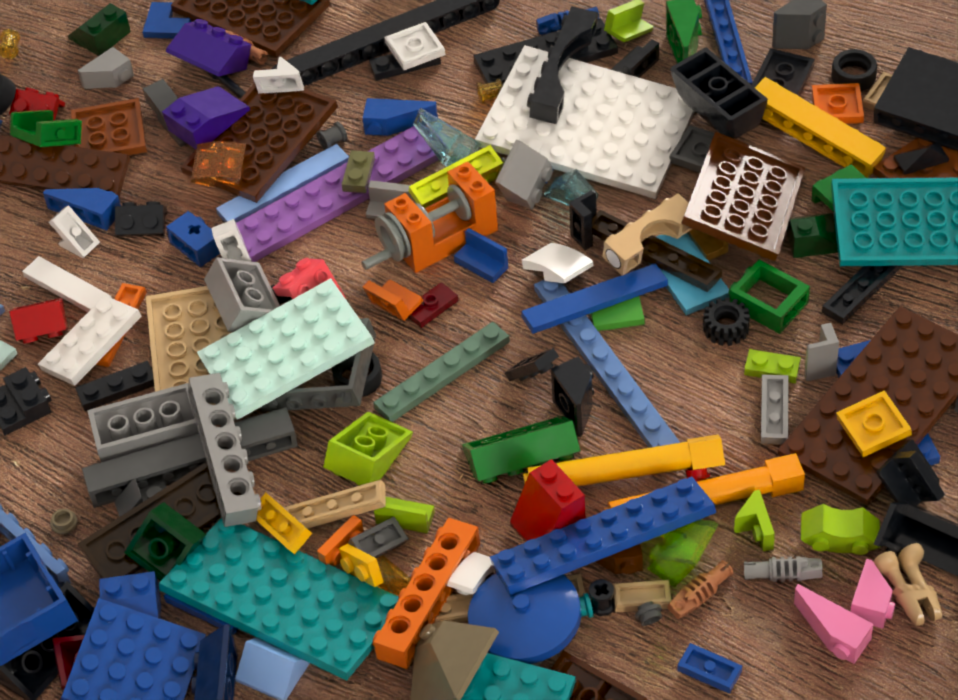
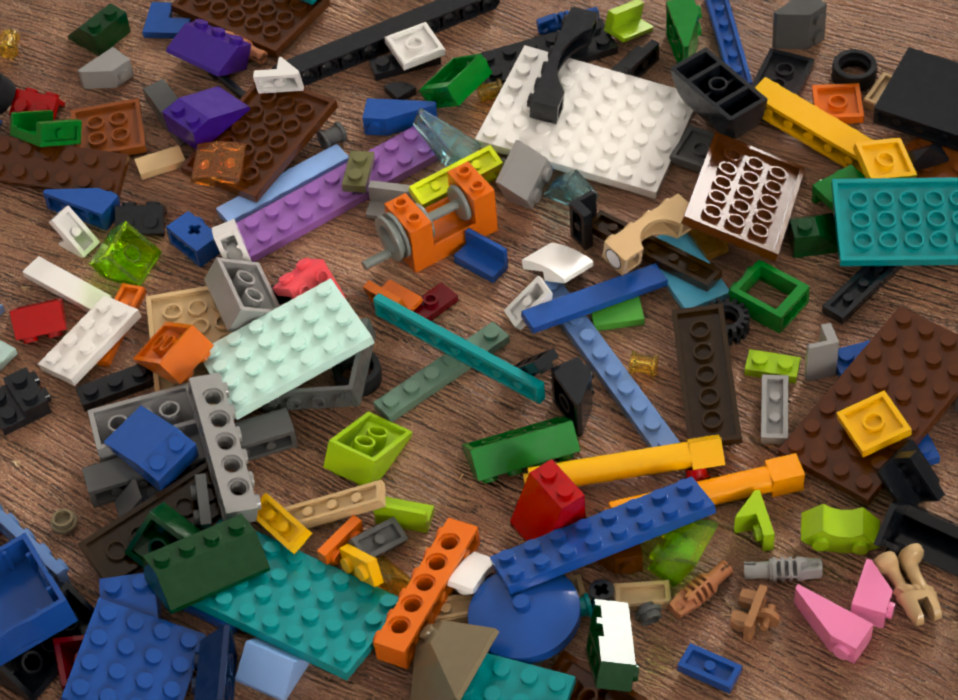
none -> clear neon green slope [89,220,162,286]
none -> blue slope [104,406,199,492]
none -> orange slope [133,322,214,384]
none -> tan tile [134,145,186,180]
none -> dark green slope [143,514,270,614]
none -> dark grey plate [190,473,212,530]
none -> teal tile [373,293,545,404]
none -> black tile [384,82,416,100]
none -> green window [419,54,493,108]
none -> white slope [504,276,553,330]
none -> wedge [585,599,639,692]
none -> clear yellow bush [629,351,659,378]
none -> dark brown plate [671,303,743,446]
none -> medium nougat hips [730,584,780,643]
none -> yellow plate [853,138,917,178]

